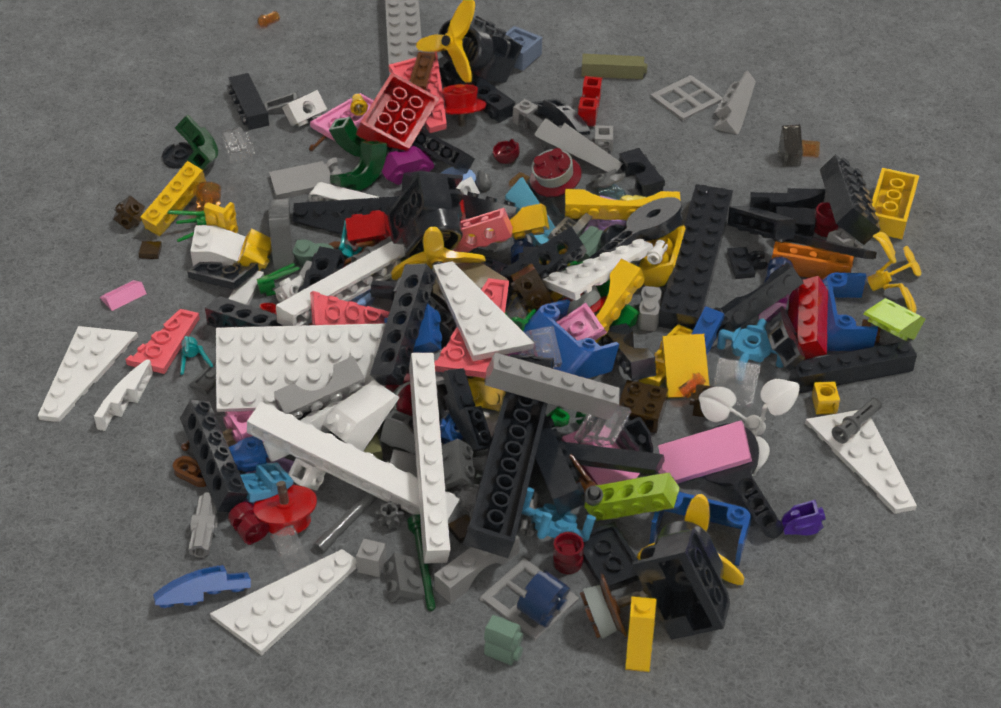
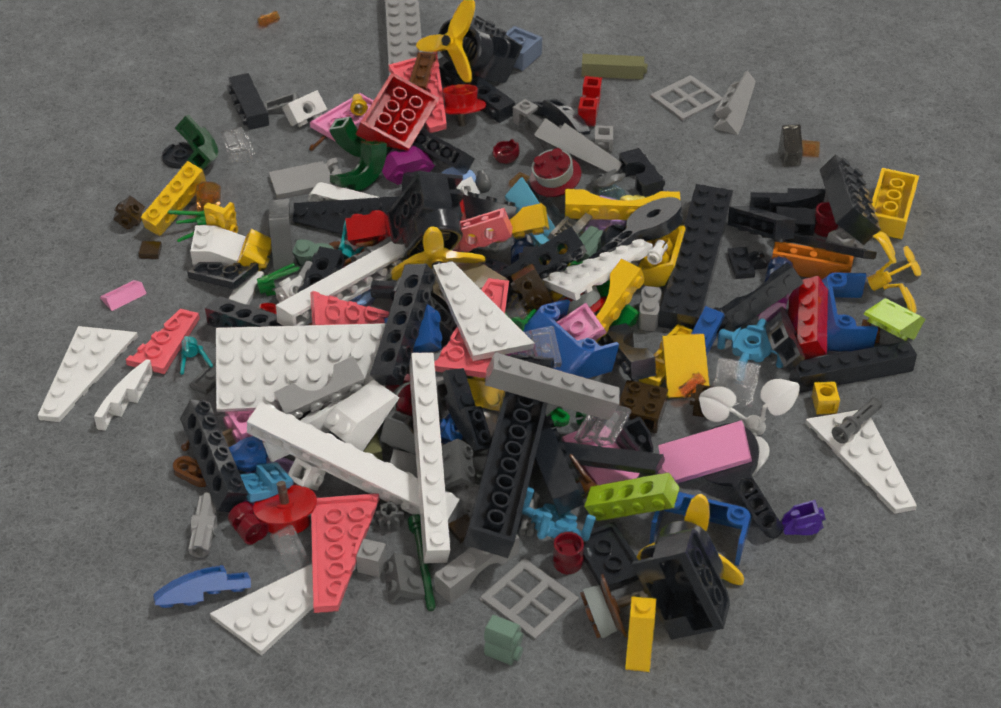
dark blue brick [517,570,570,628] -> none
dark grey cylinder [584,486,603,506] -> none
none -> coral wing [311,493,379,613]

